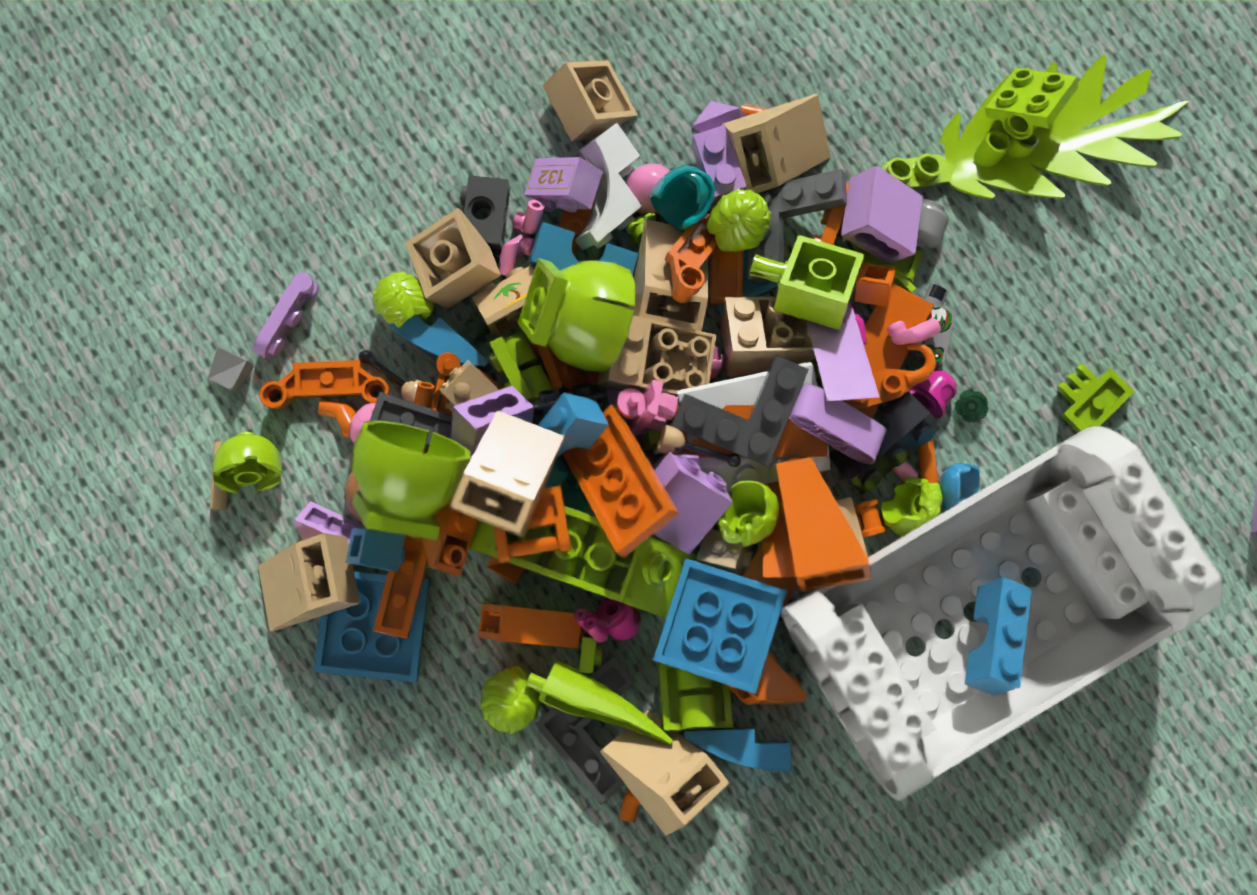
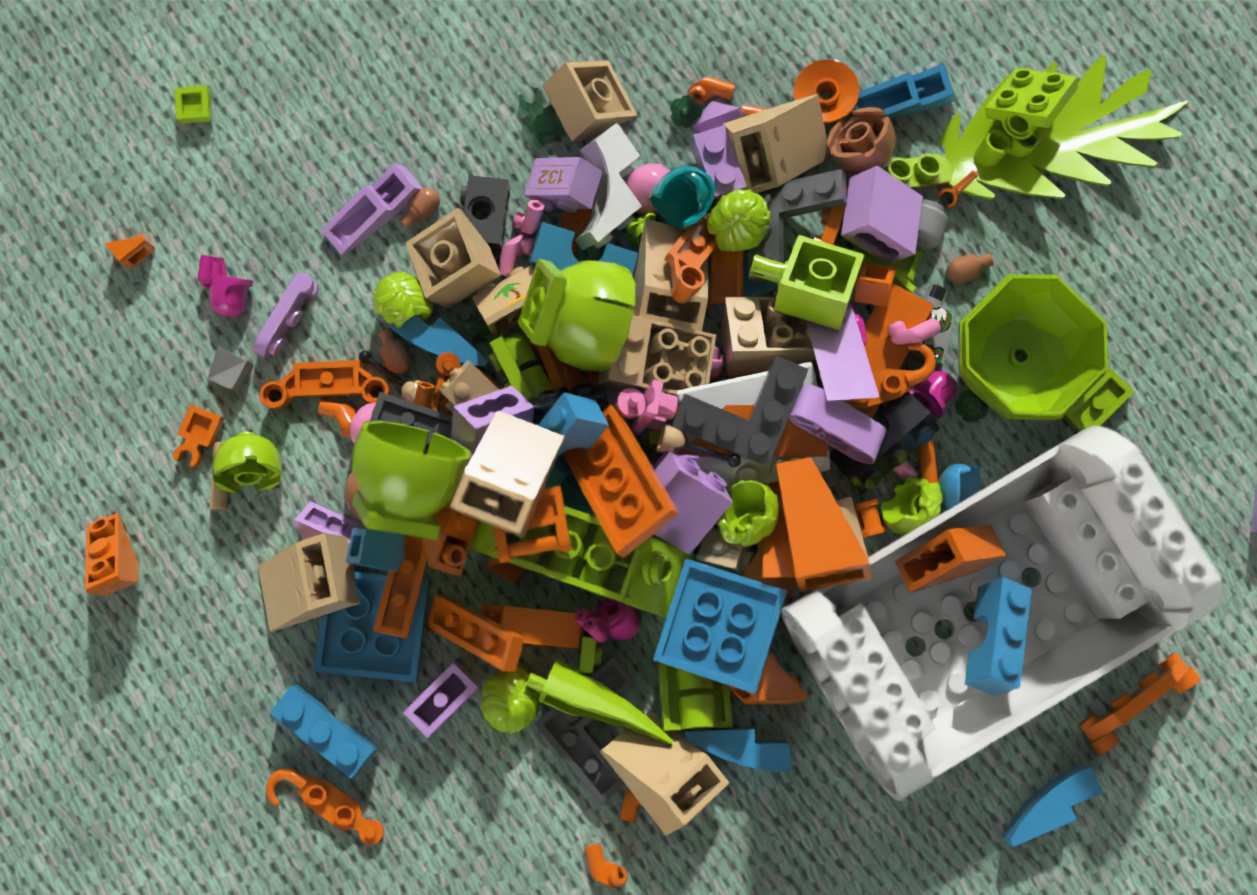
none -> orange slope [85,513,139,596]
none -> orange slope [105,232,155,269]
none -> orange plate [173,404,225,468]
none -> lime plate [174,85,213,124]
none -> dark pink piece [197,255,253,317]
none -> orange piece [266,768,384,845]
none -> dark azure arch [269,684,380,779]
none -> lavender slope [321,163,423,255]
none -> nougat cylinder [378,328,411,374]
none -> nougat cylinder [400,187,440,229]
none -> lavender brick [403,661,482,738]
none -> orange plate [426,594,524,672]
none -> clear green plate [518,87,566,149]
none -> orange arm [584,842,628,888]
none -> clear green plate [670,95,702,128]
none -> orange arm [687,77,735,105]
none -> orange dish [793,59,860,123]
none -> nougat cylinder [827,107,897,174]
none -> dark azure slope [852,63,956,120]
none -> orange slope [895,525,1007,593]
none -> orange hand [938,170,979,209]
none -> nougat cylinder [946,253,994,285]
none -> lime rock [958,274,1108,420]
none -> dark azure slope [1002,763,1103,847]
none -> orange plate [1078,652,1202,756]

